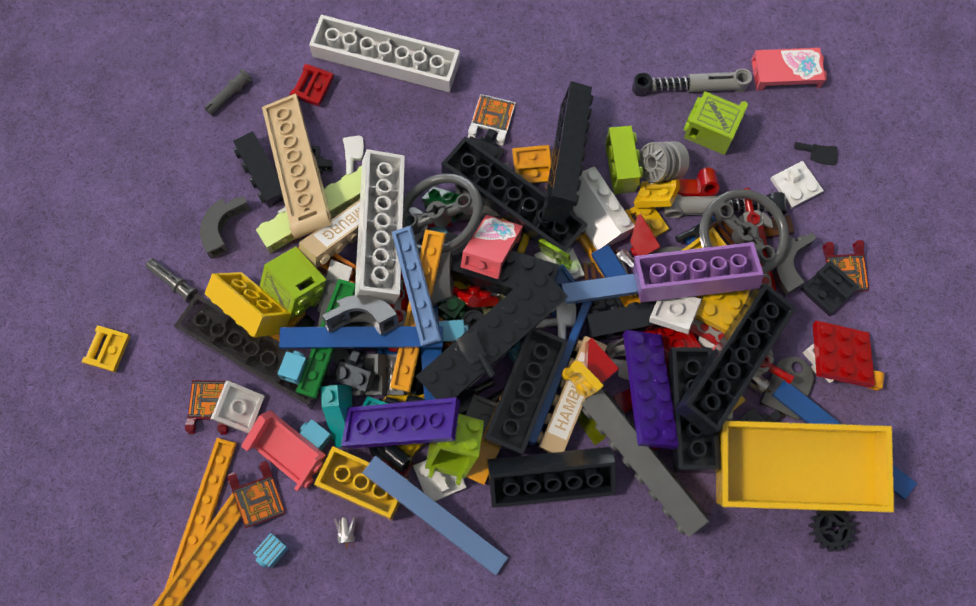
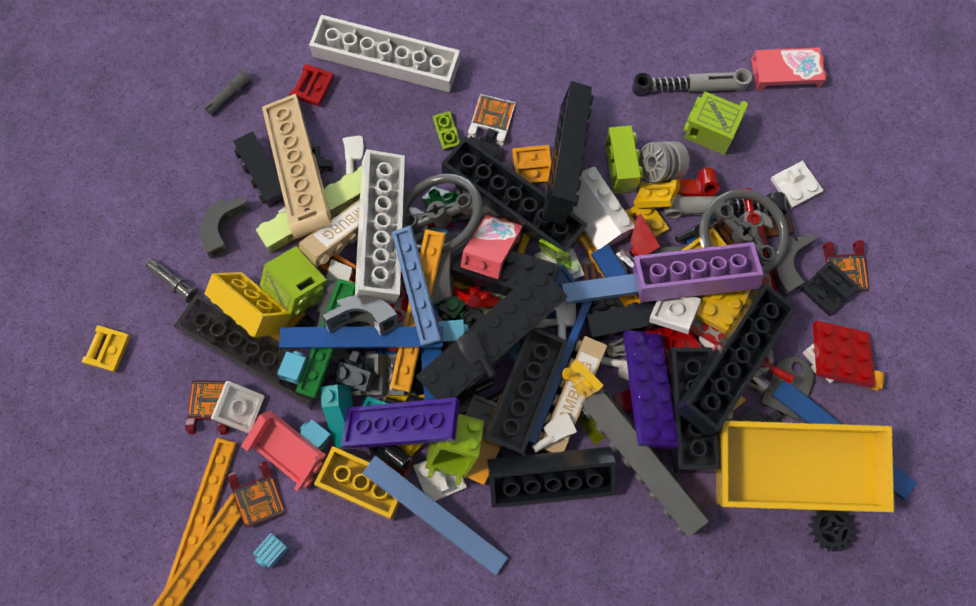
flat silver piece [334,517,356,549] -> none
red slope [584,338,619,383] -> none
black piece [794,142,837,166] -> none
none -> lime slope [432,111,460,150]
none -> white piece [532,413,577,453]

